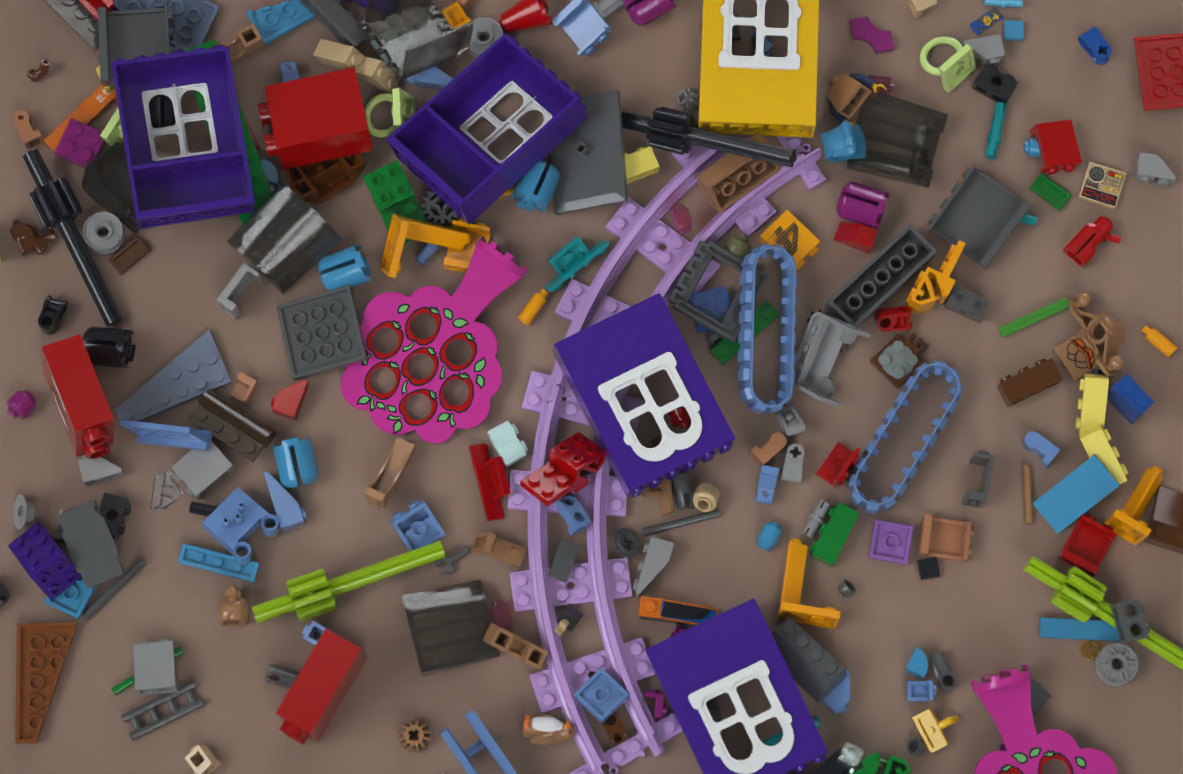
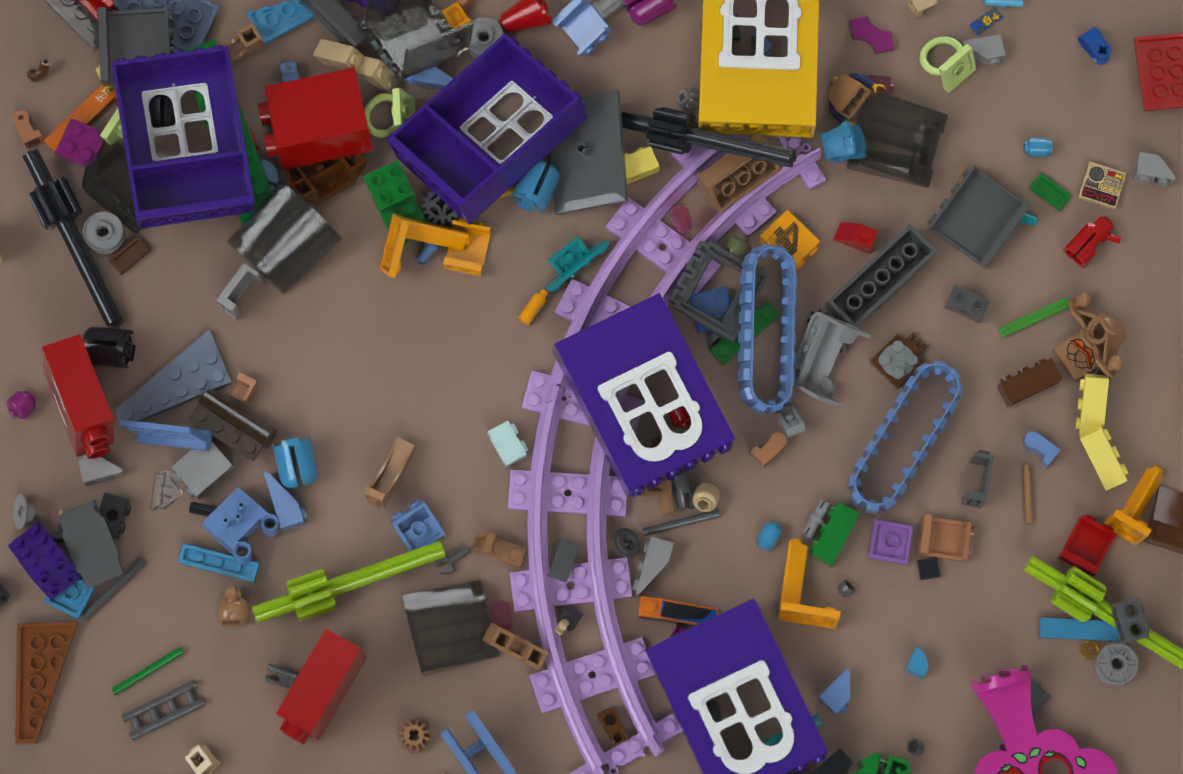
reddish brown animal [9,219,57,256] -> none
black piece [38,295,68,335] -> none
light grey panel [133,639,178,696] -> none
red slope [270,380,309,421] -> none
dark grey plate [276,285,368,381] -> none
light blue brick [302,621,327,646] -> none
dark azure cylinder [318,244,372,291] -> none
dark pink piece [341,236,529,444] -> none
red bracket [469,444,511,521] -> none
red piece [520,431,606,507] -> none
animal [523,713,575,746] -> none
medium blue leg [556,494,592,536] -> none
medium blue tile [573,668,630,723] -> none
magenta bracket [644,689,667,720] -> none
medium blue leg [756,465,779,505] -> none
dark grey slope [772,616,847,704] -> none
light grey piece [781,444,804,483] -> none
red bracket [816,442,860,488] -> none
magenta cylinder [836,182,890,230] -> none
clear light blue panel [837,742,865,773] -> none
red piece [874,306,912,332] -> none
light orange piece [906,240,966,314] -> none
medium blue bracket [907,680,937,702] -> none
yellow plate [912,708,959,753] -> none
dark grey piece [928,651,958,692] -> none
black brick [972,64,1018,104] -> none
teal pin [984,102,1008,160] -> none
dark azure tile [1003,20,1024,41] -> none
red panel [1029,119,1082,175] -> none
dark azure tile [1033,454,1120,534] -> none
blue brick [1107,374,1154,425] -> none
light orange cylinder [1141,325,1178,358] -> none

